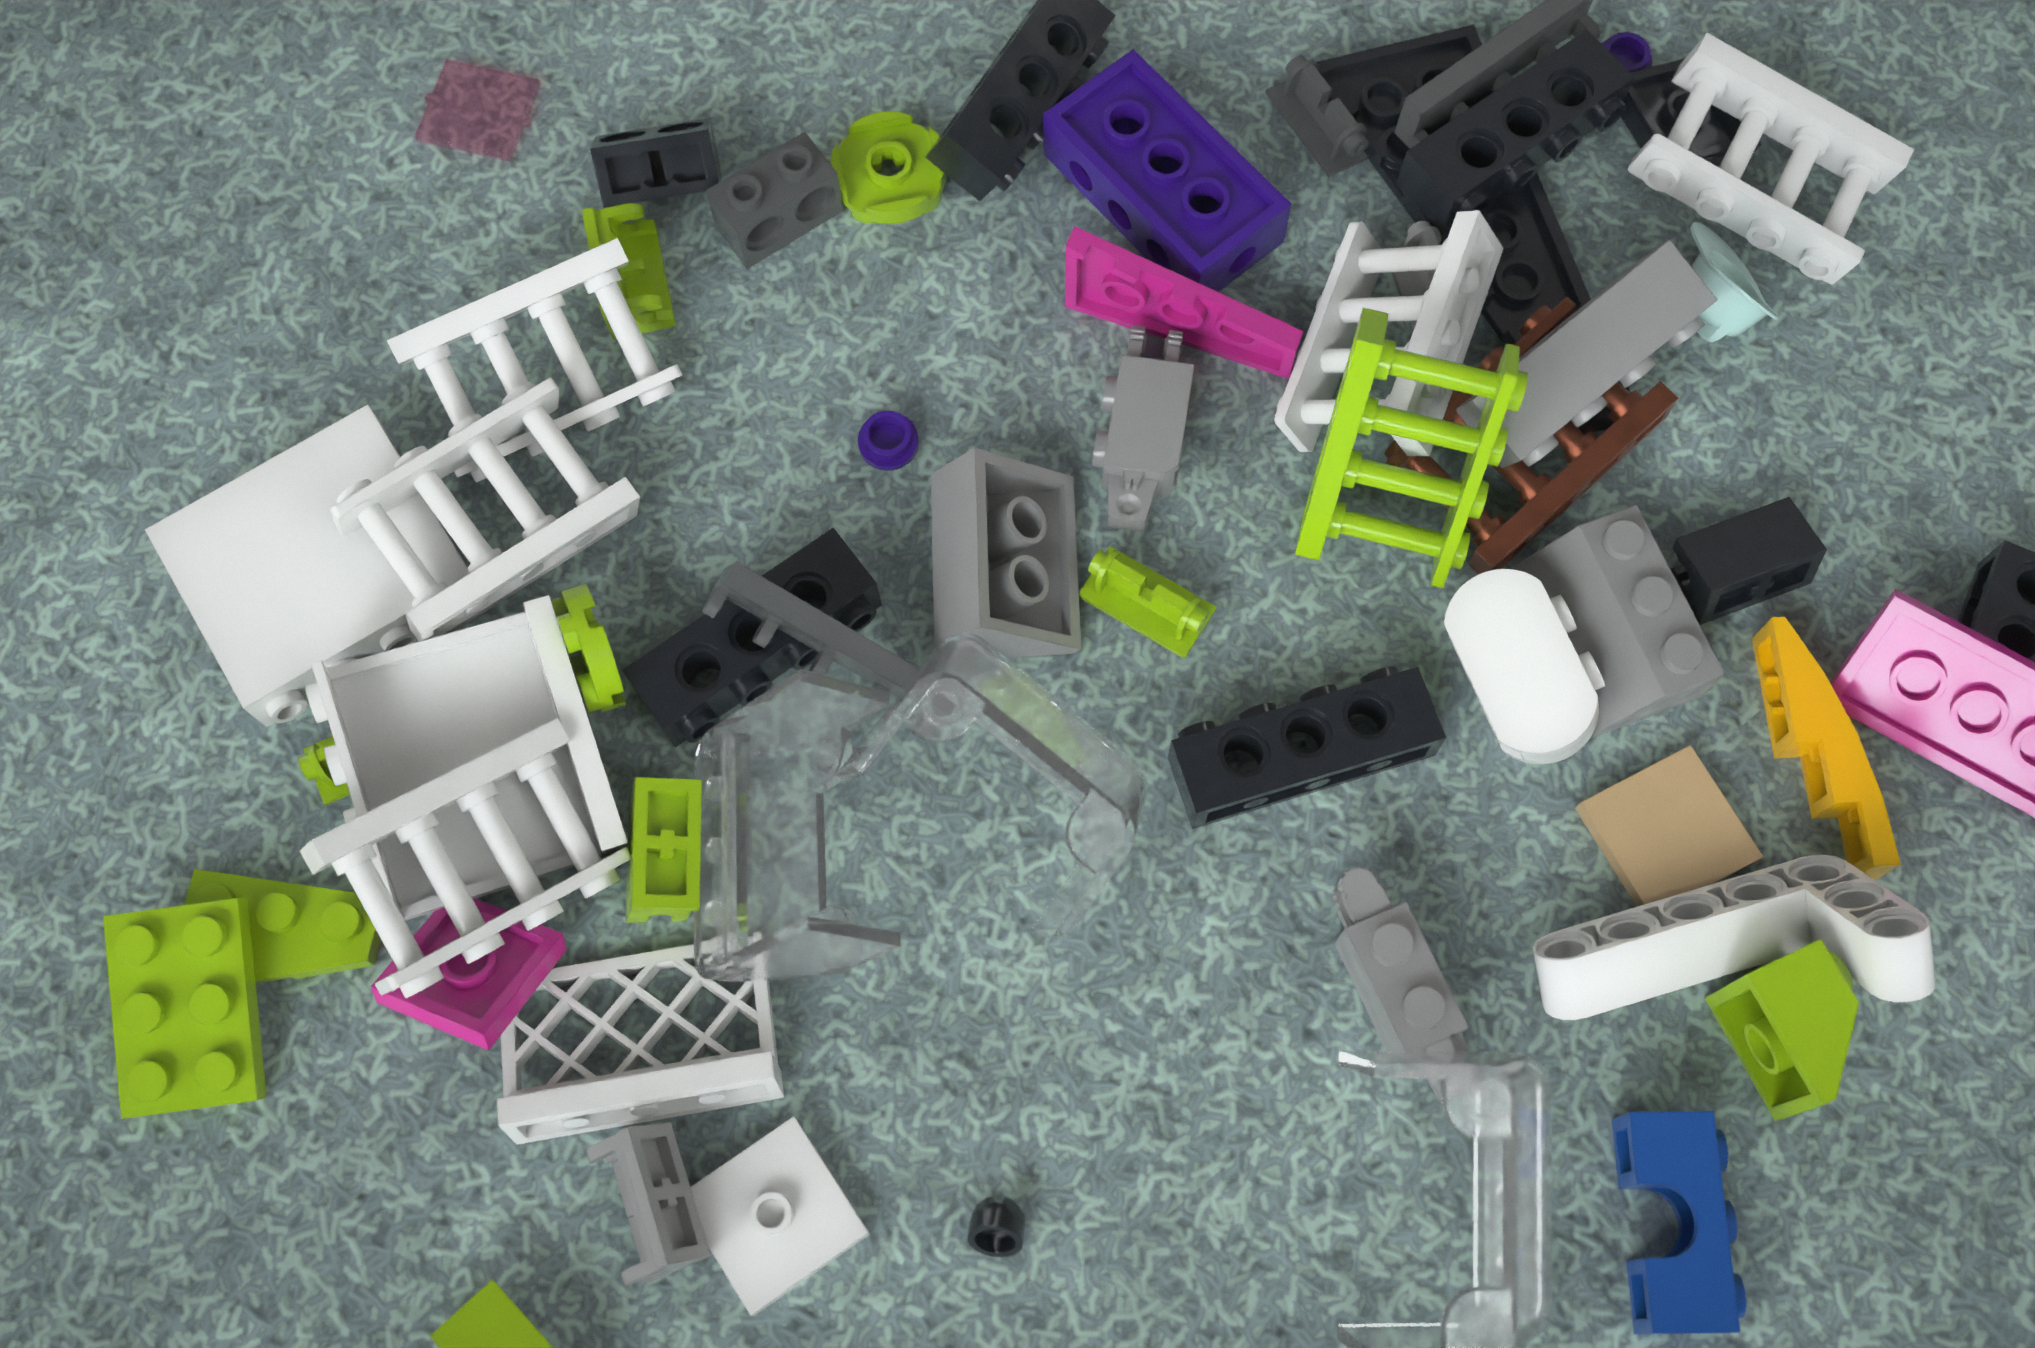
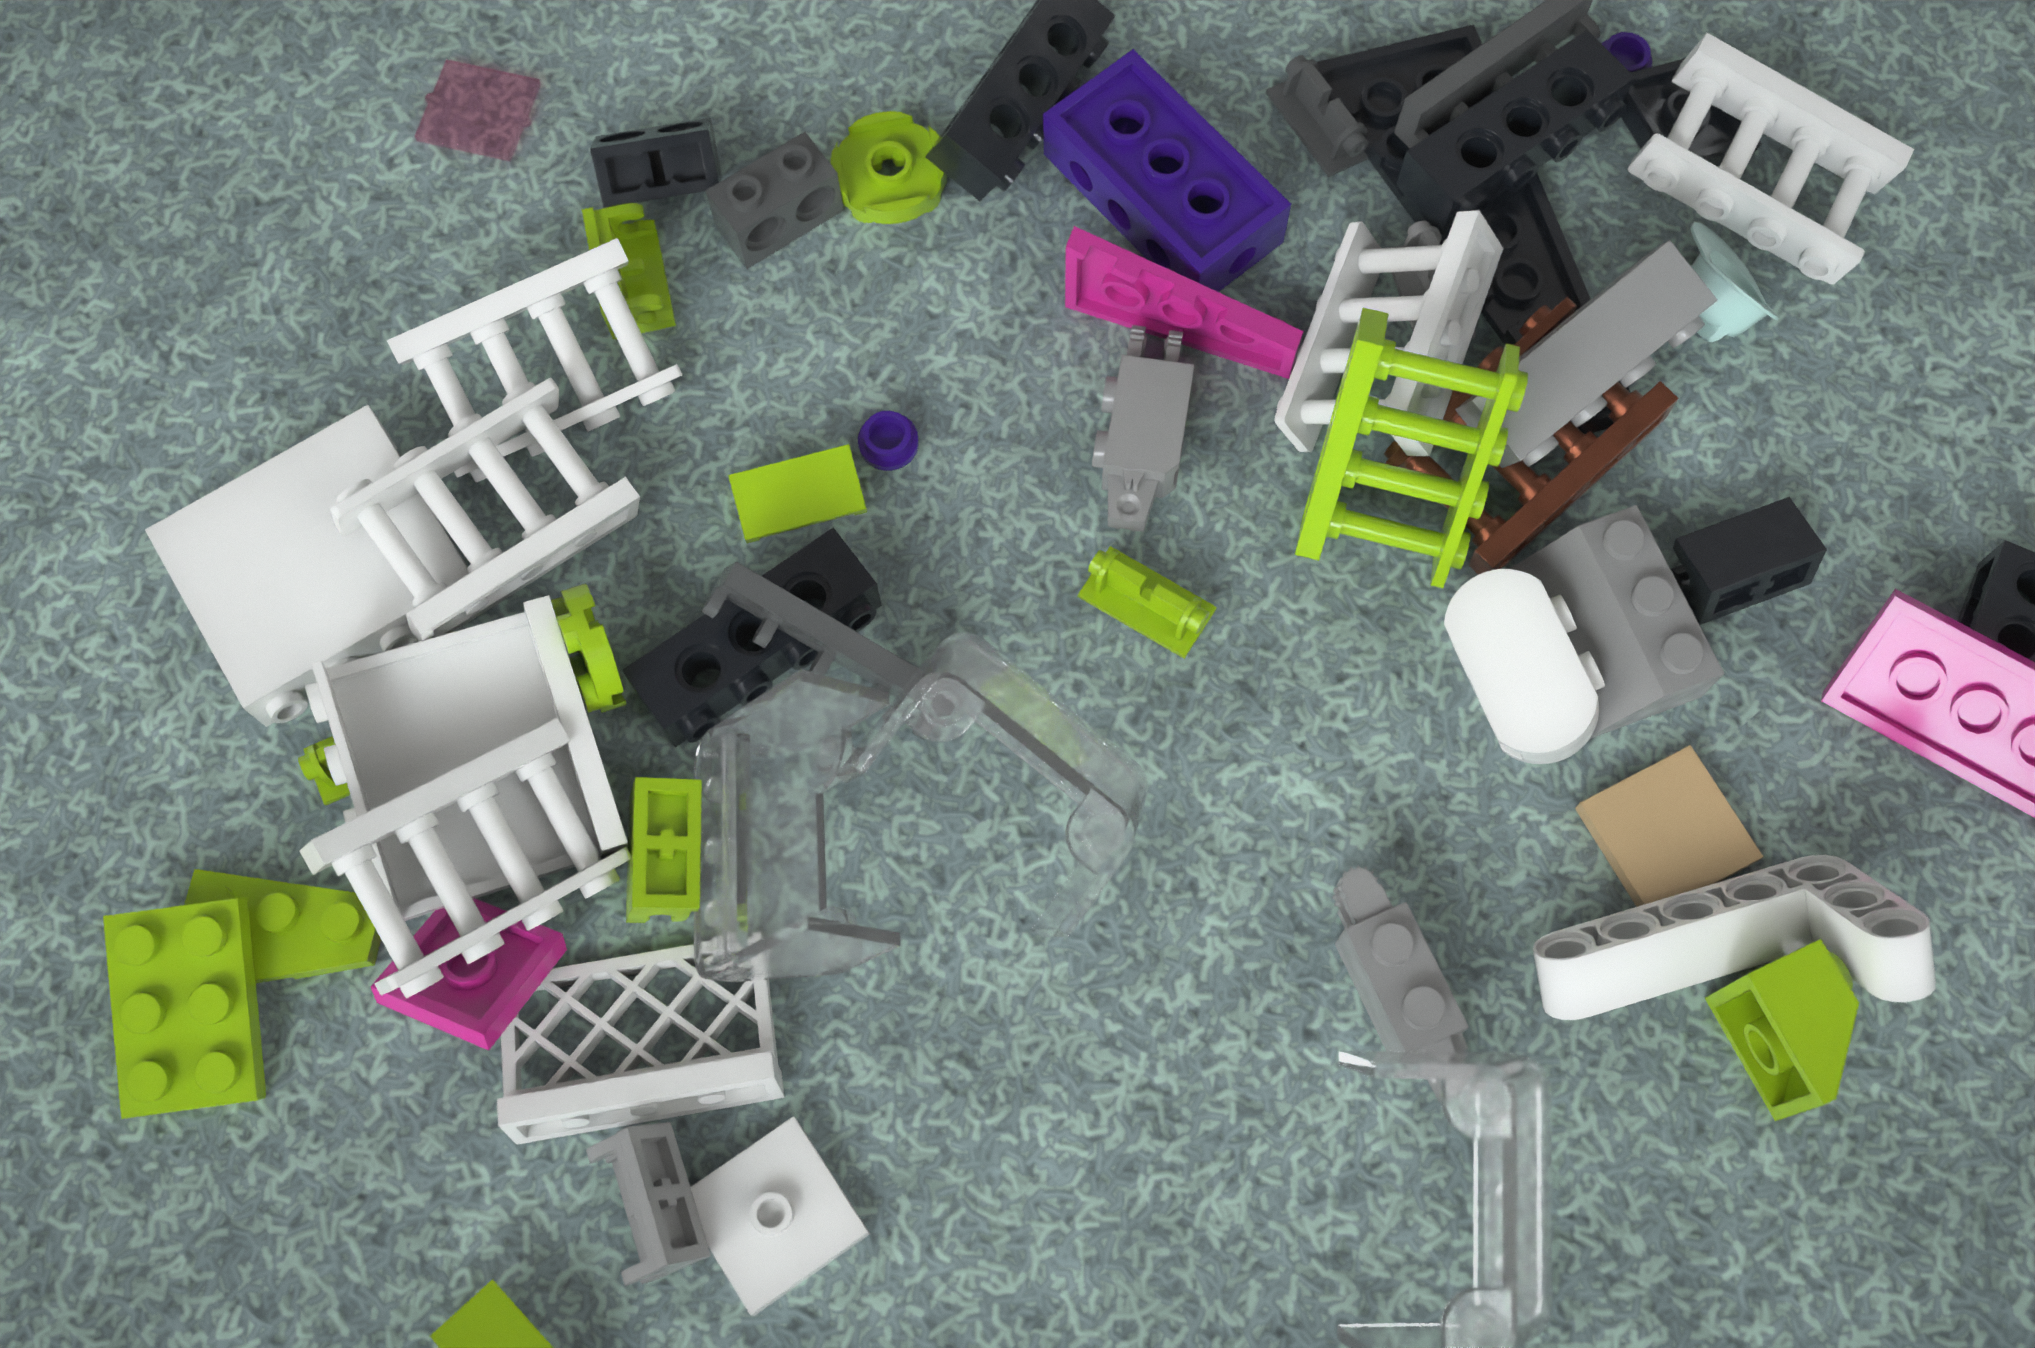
light grey slope [931,448,1081,659] -> none
black hinge [967,1196,1025,1257] -> none
black brick [1168,666,1446,829] -> none
blue arch [1612,1111,1746,1334] -> none
yellow slope [1752,617,1901,880] -> none
none -> lime hinge [728,444,867,543]

